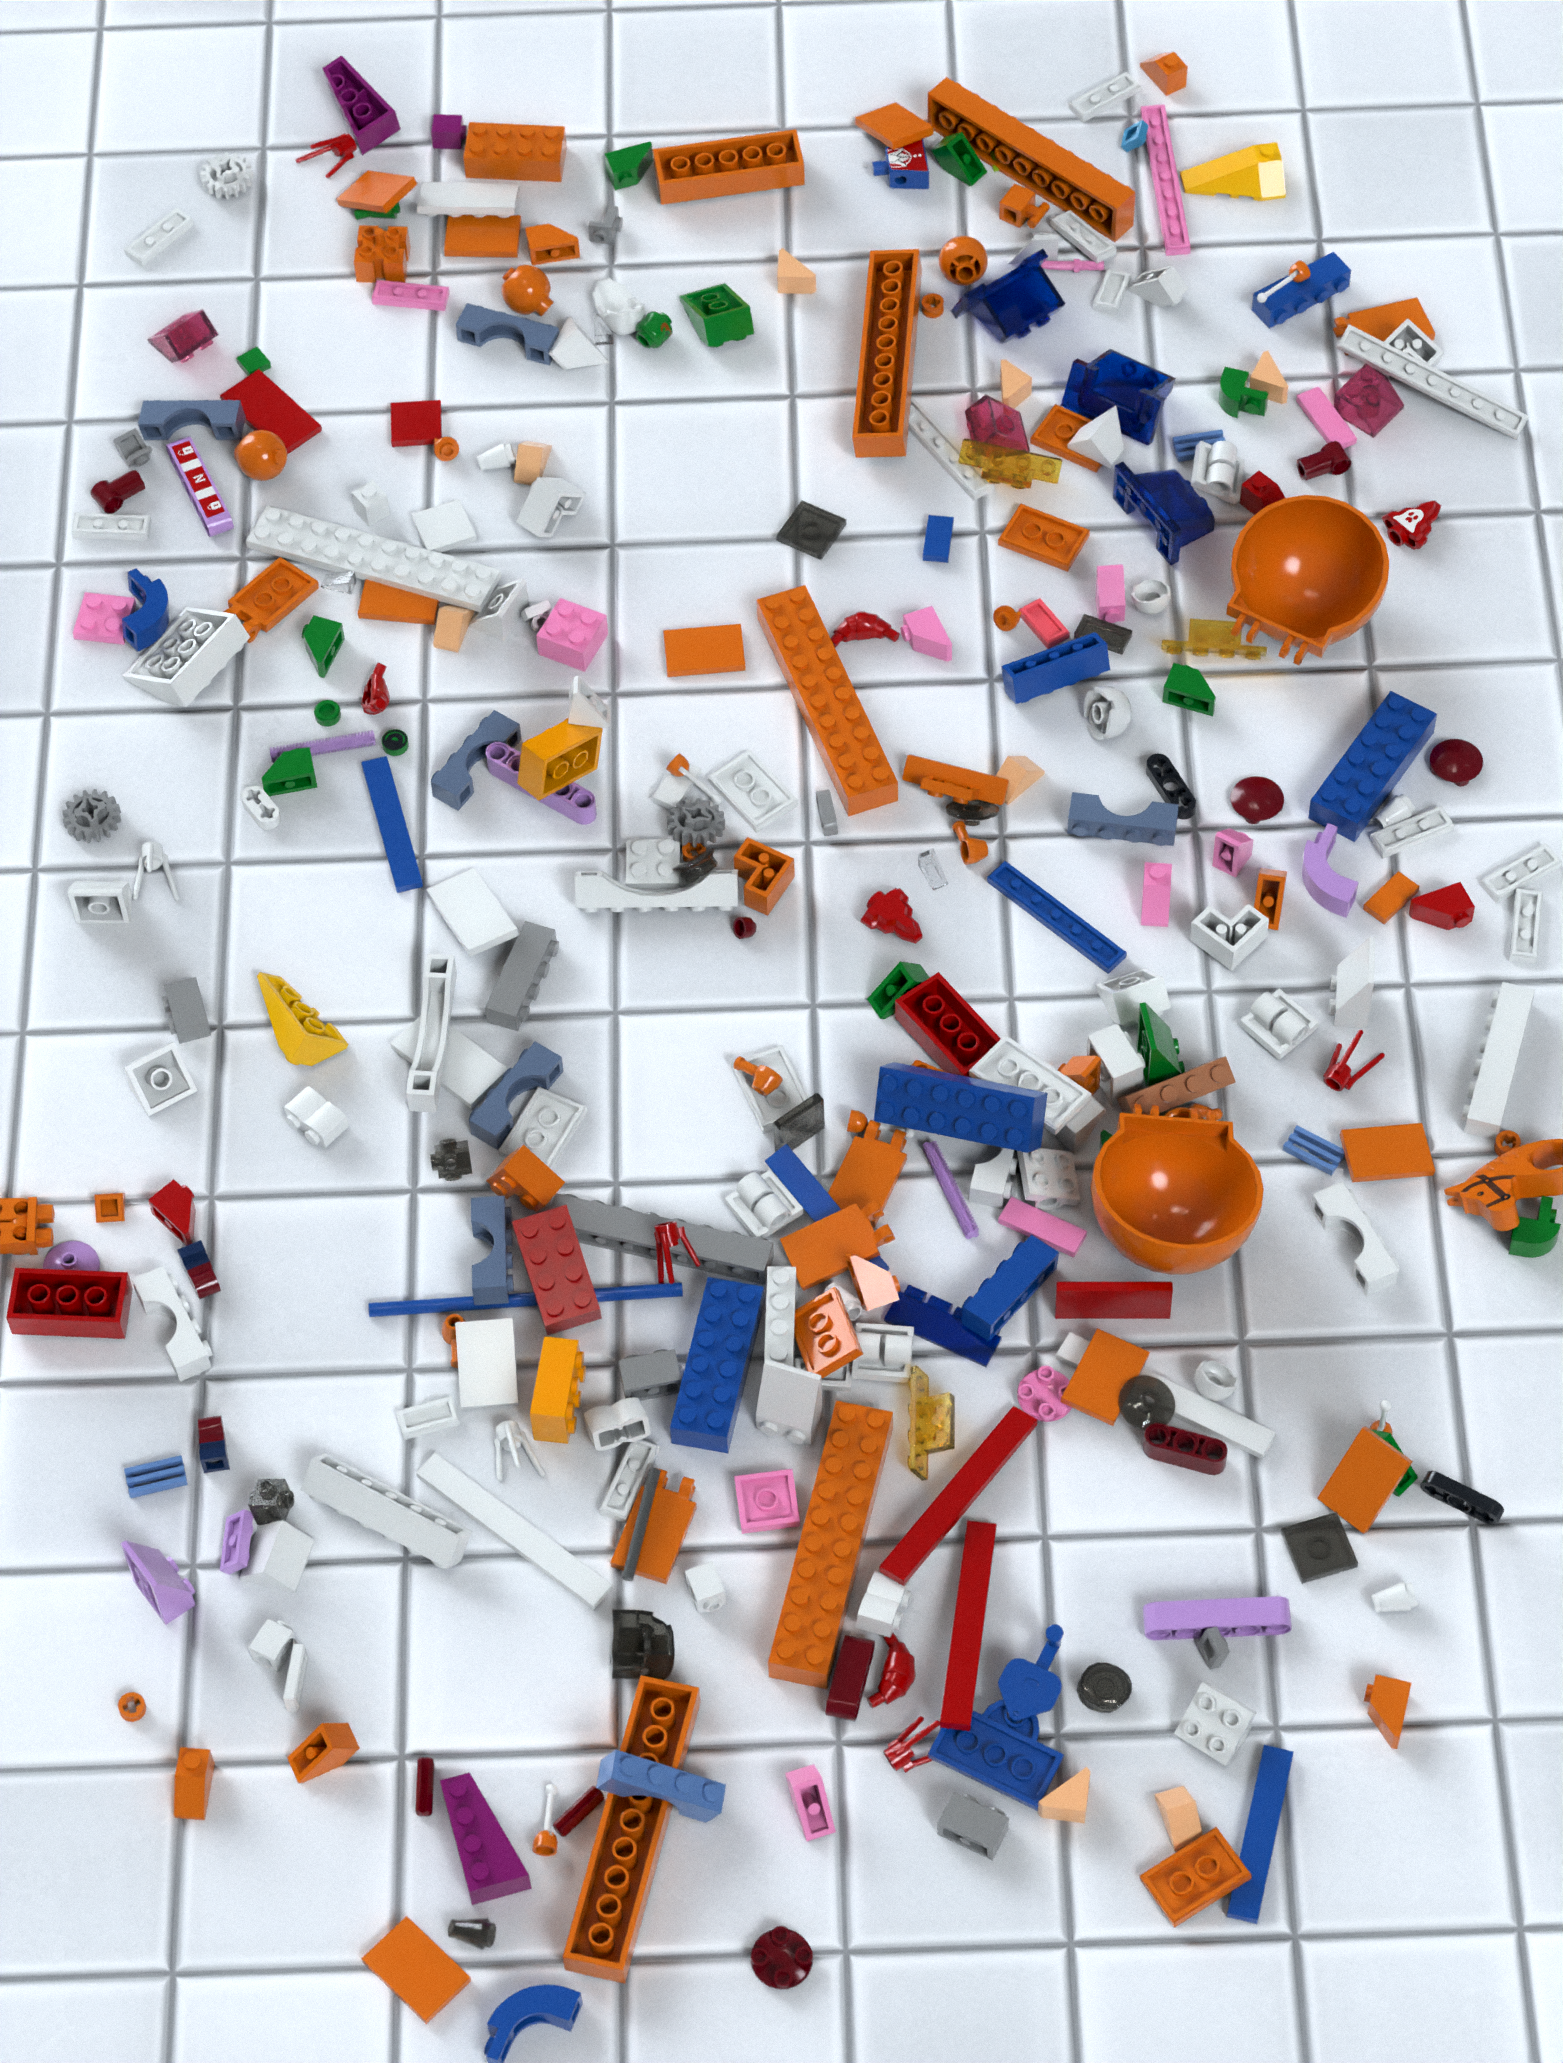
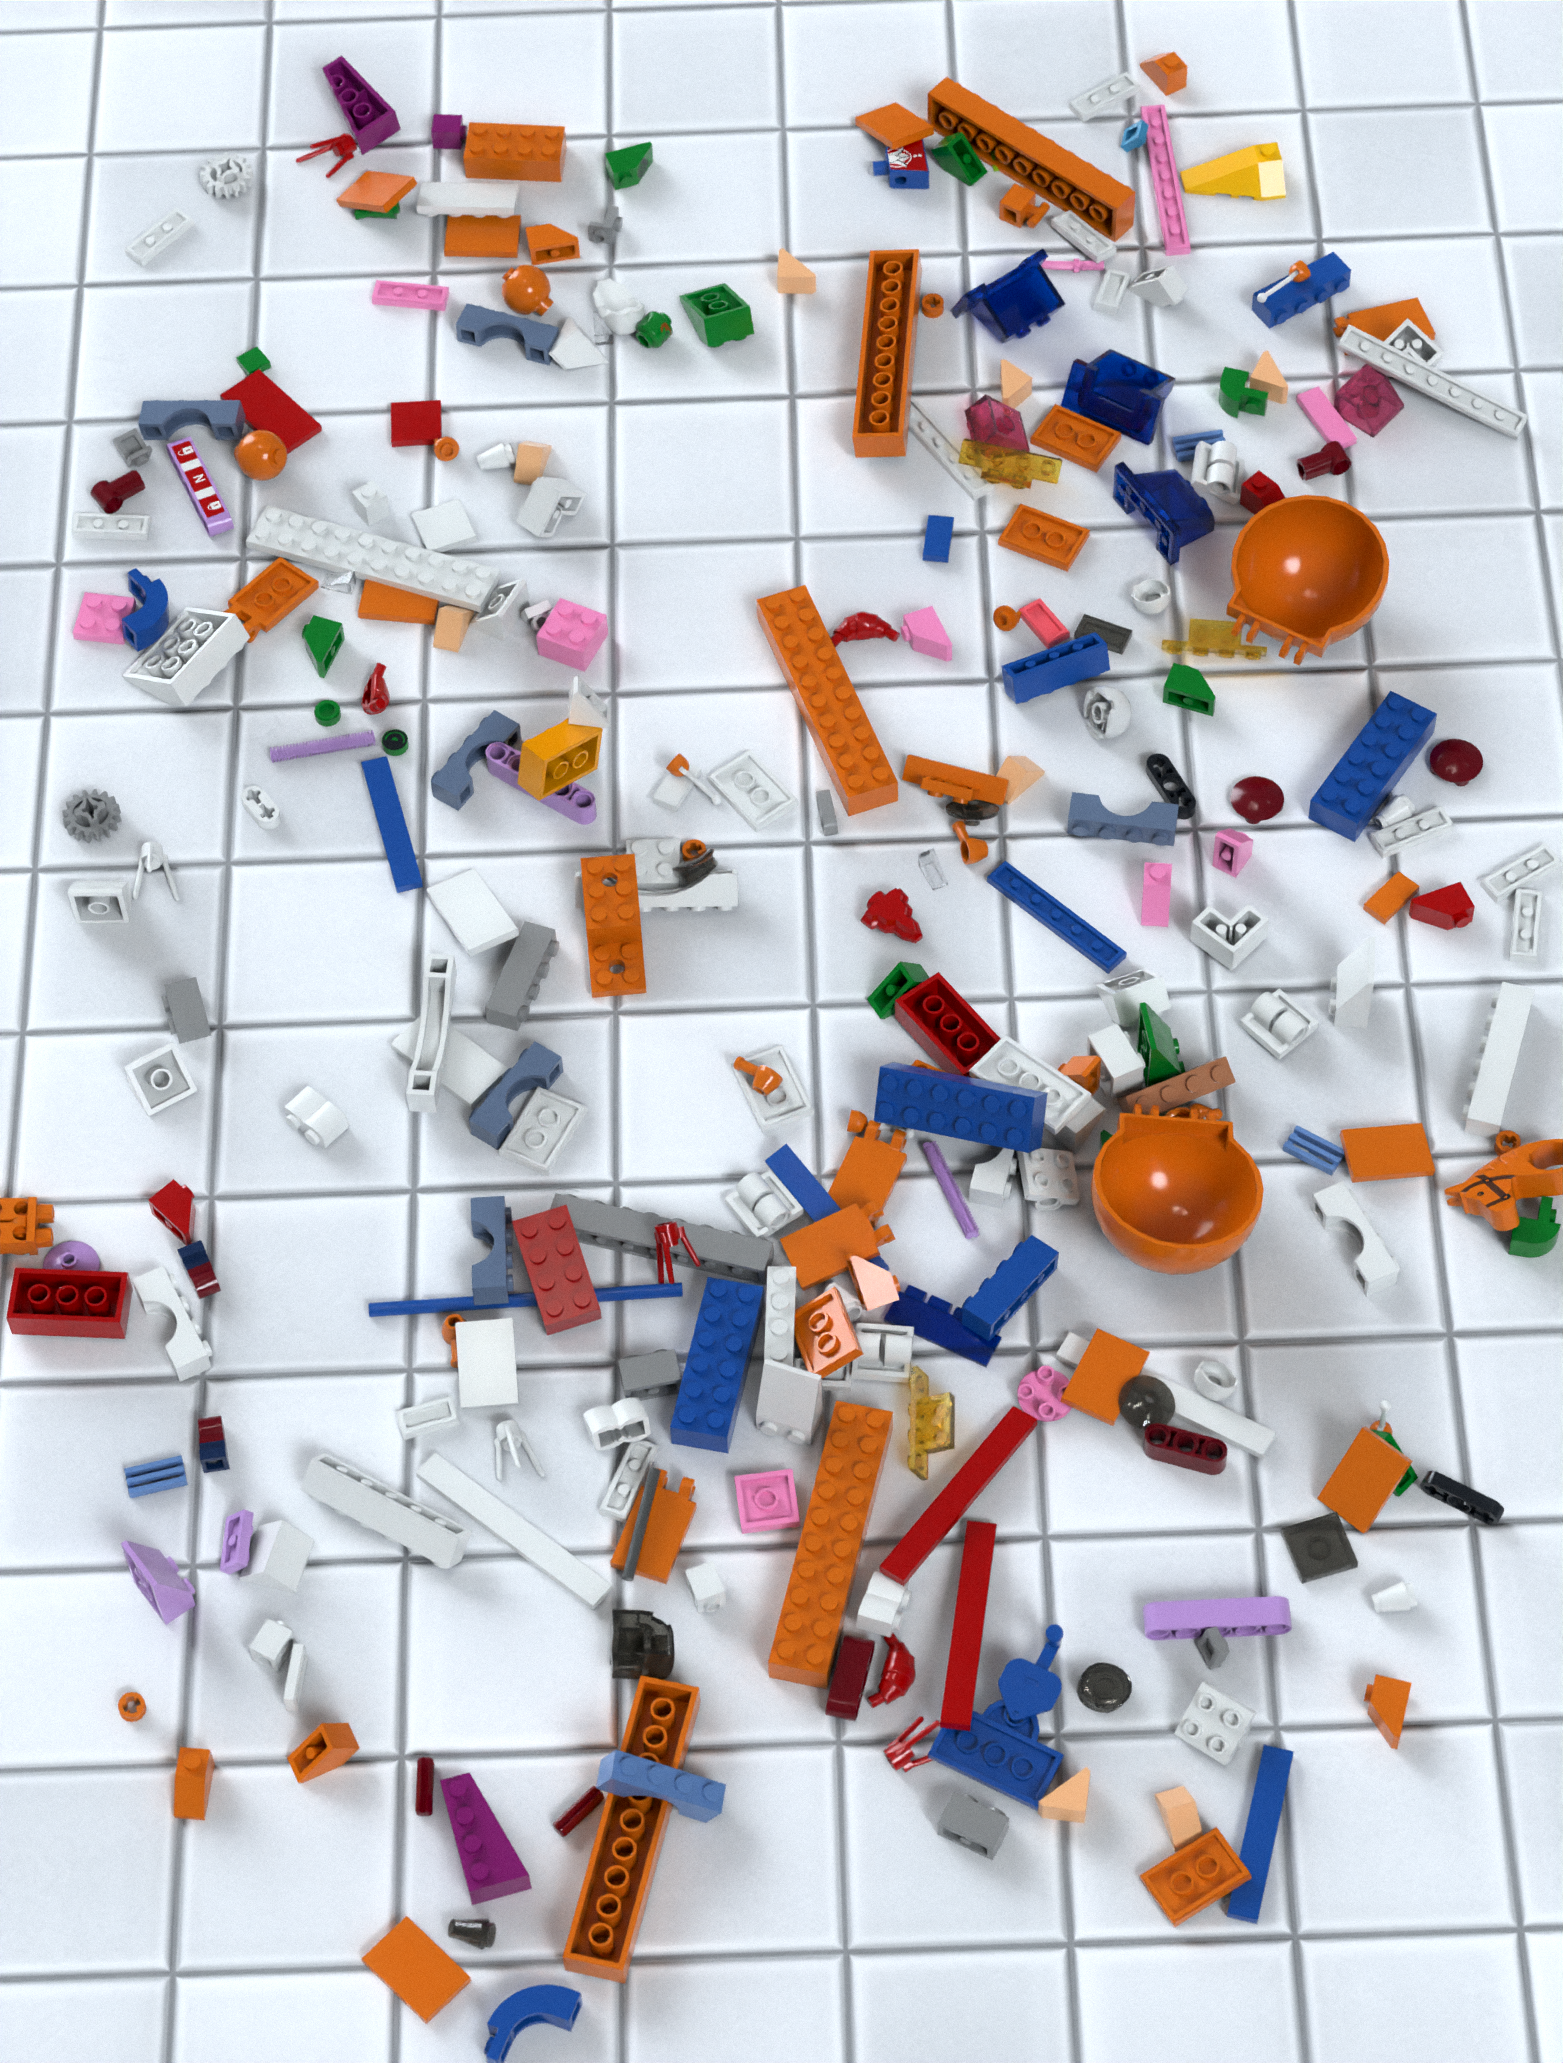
orange slope [95,1193,125,1223] -> none
clear pink slope [147,309,219,363] -> none
clear smoke brick [248,1479,294,1525] -> none
yellow wedge [257,972,349,1066] -> none
green slope [261,747,318,797] -> none
orange brick [354,225,411,283] -> none
clear smoke brick [430,1139,473,1181] -> none
orange brick [486,1145,565,1212] -> none
light orange brick [530,1336,586,1444] -> none
orange hinge [532,1784,558,1856] -> none
orange brick [653,129,805,205] -> none
orange tile [663,624,746,677] -> none
light grey gear [667,798,725,848] -> none
dark red hinge [733,917,757,939] -> none
orange brick [734,837,795,916] -> none
dark red dish [751,1926,813,1989] -> none
clear smoke tile [773,1093,825,1152] -> none
clear smoke tile [776,500,846,560] -> none
bright pink slope [785,1764,836,1841] -> none
orange brick [939,236,988,286] -> none
bright pink tile [998,1196,1087,1258] -> none
white slope [1009,232,1058,264] -> none
red tile [1055,1282,1173,1319] -> none
white slope [1067,405,1124,468] -> none
bright pink slope [1095,564,1125,623] -> none
orange slope [1254,868,1287,930] -> none
lavender arch [1302,823,1359,918] -> none
red plant [1323,1030,1385,1091] -> none
red rock [1382,500,1441,550] -> none
none -> orange bracket [581,854,647,998]

